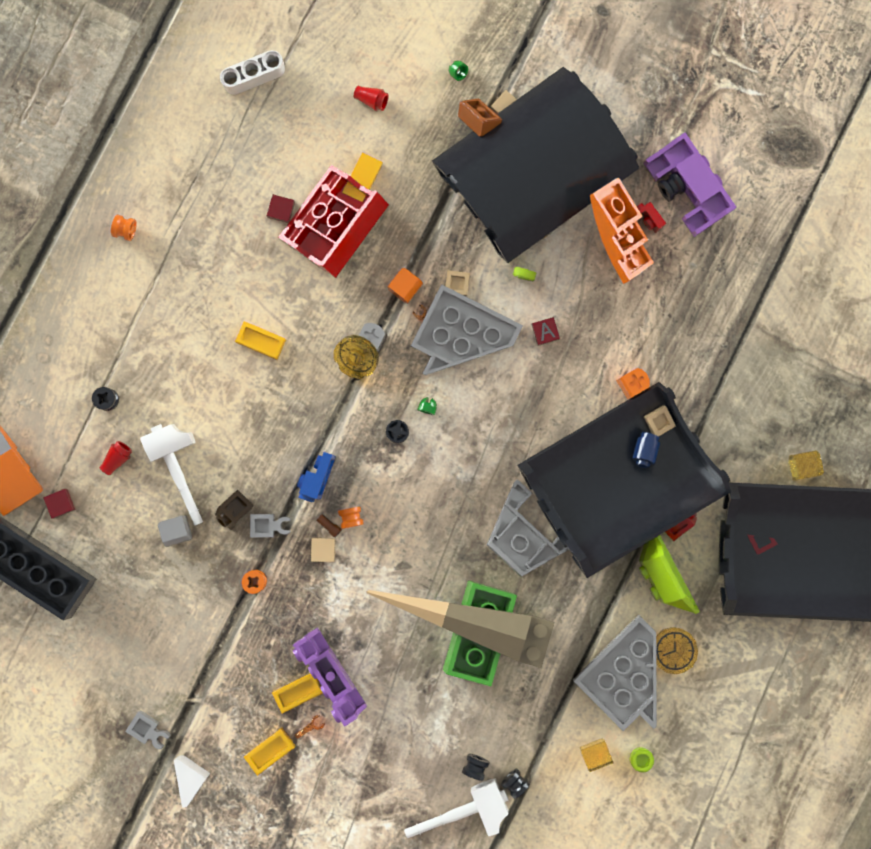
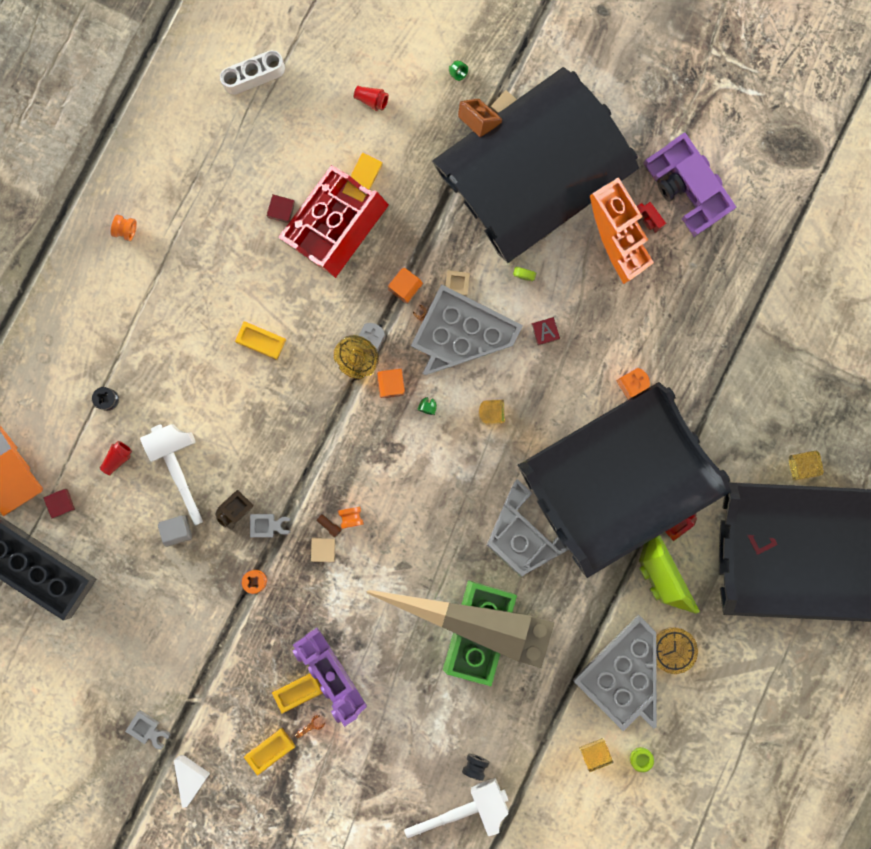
blue plate [297,452,336,502] -> none
black wheel [386,420,409,443] -> none
black wheel [501,768,531,799] -> none
dark blue brick [632,432,660,468] -> none
tan tile [644,406,676,436] -> none
none -> orange piece [377,368,405,398]
none -> clear yellow piece [478,400,505,425]

